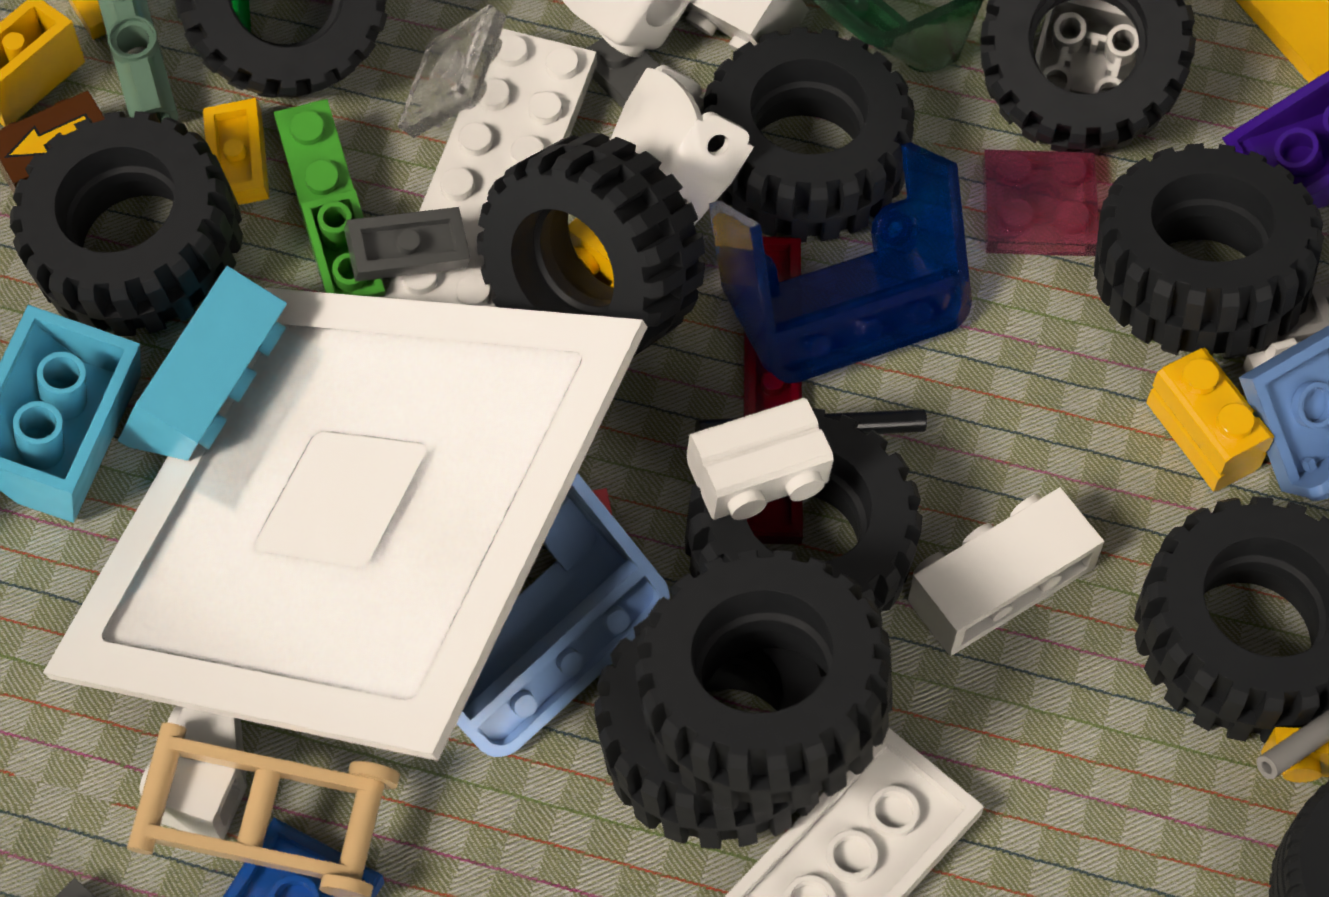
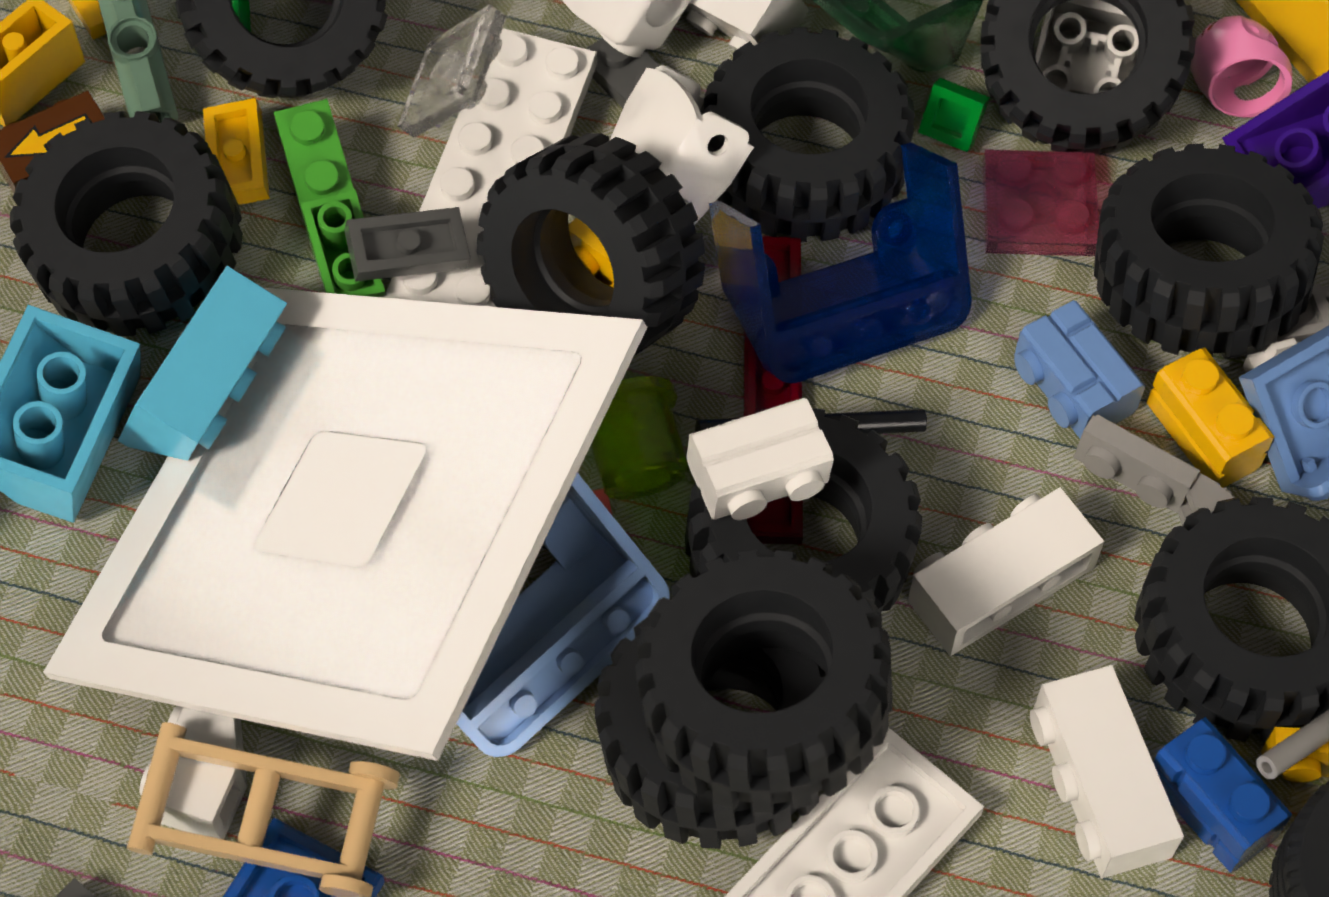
none -> clear neon green piece [591,376,689,500]
none -> green tile [918,78,990,152]
none -> medium blue brick [1014,300,1145,438]
none -> white brick [1030,665,1184,879]
none -> light grey hinge [1073,414,1235,526]
none -> blue brick [1153,717,1293,873]
none -> bright pink helmet [1190,15,1292,118]

